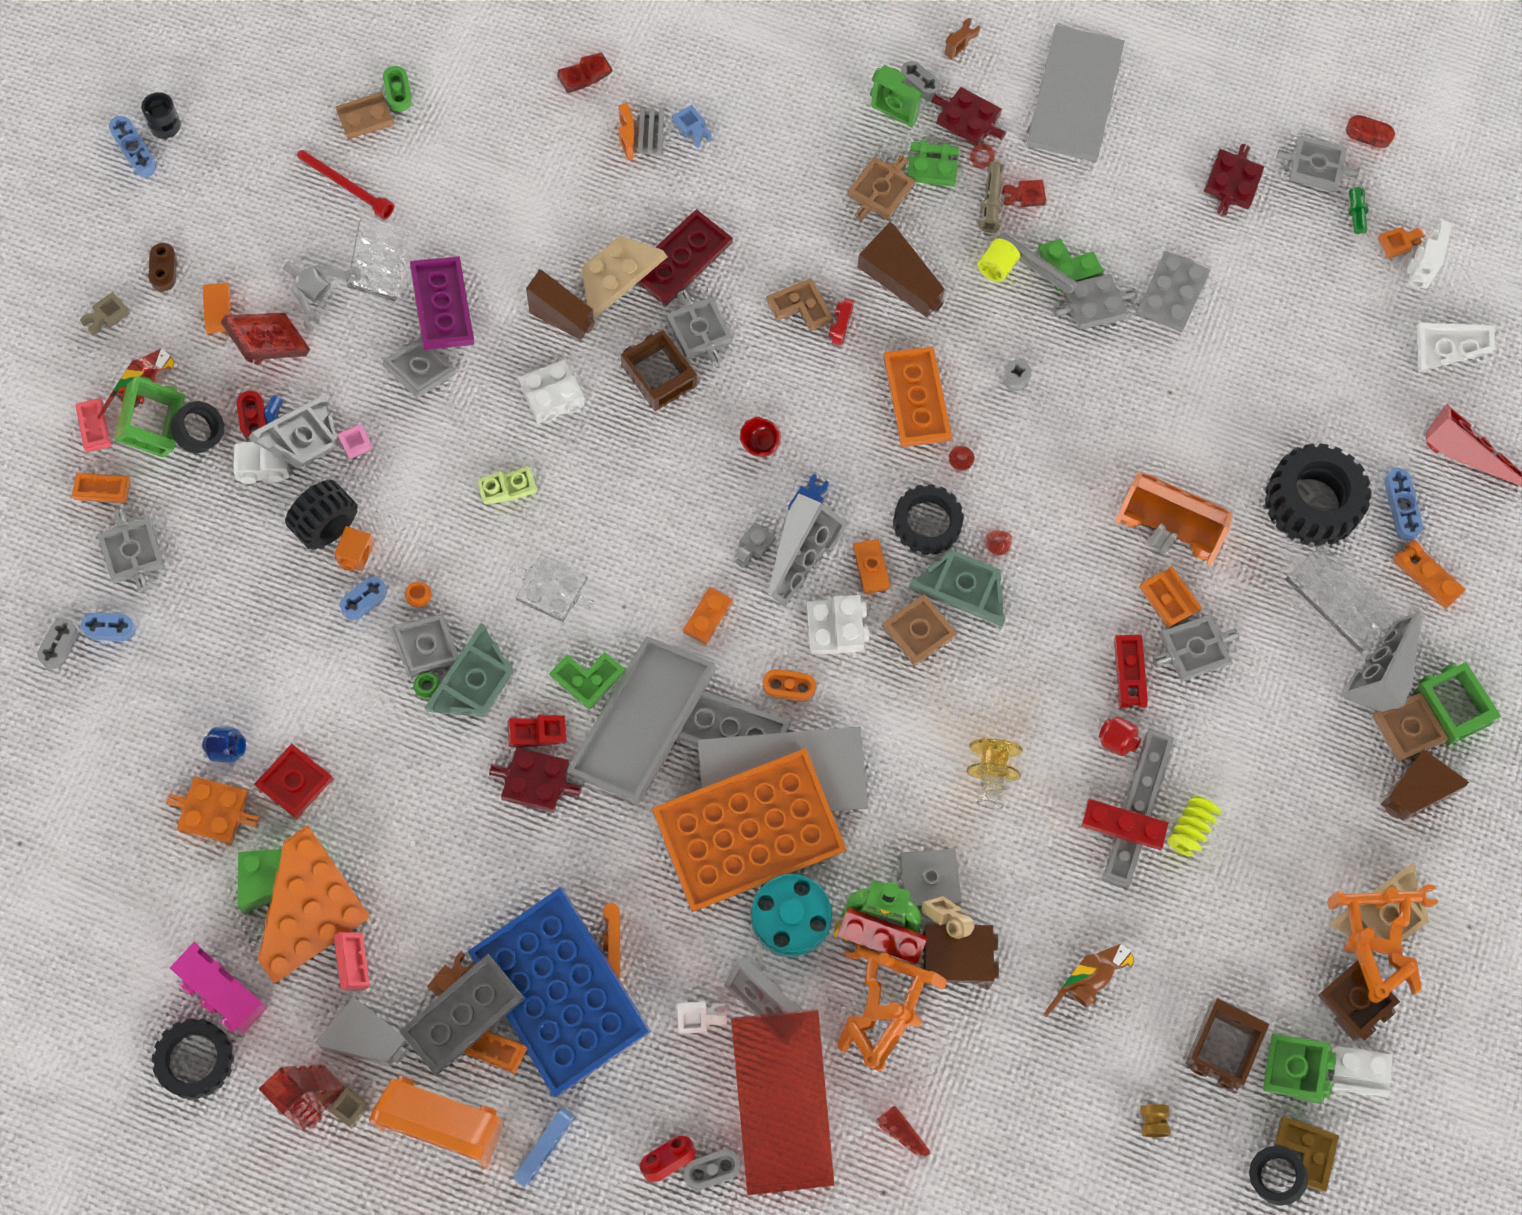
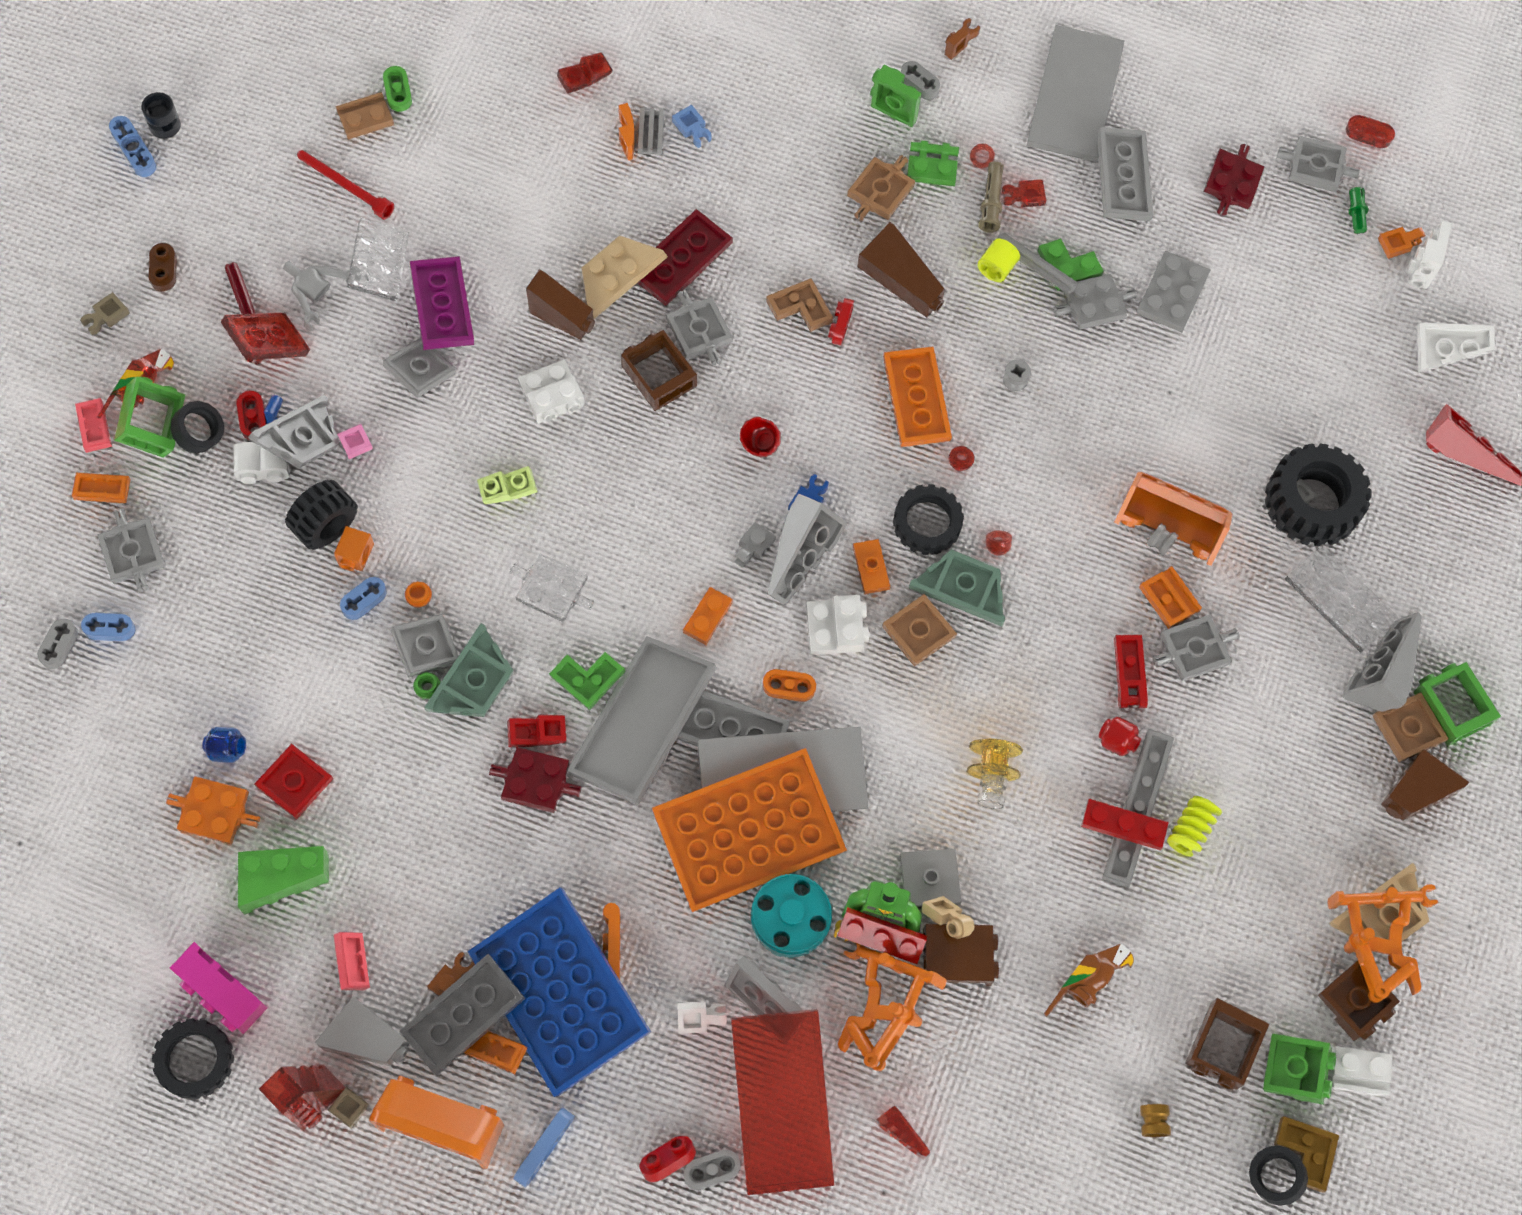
orange slope [203,282,233,334] -> none
orange plate [257,825,370,984] -> none
dark red plate [931,87,1007,146] -> none
medium blue beam [1384,468,1423,541] -> none
orange plate [1393,540,1466,609] -> none
none -> dark red axle [225,262,259,329]
none -> light grey plate [1097,127,1153,221]

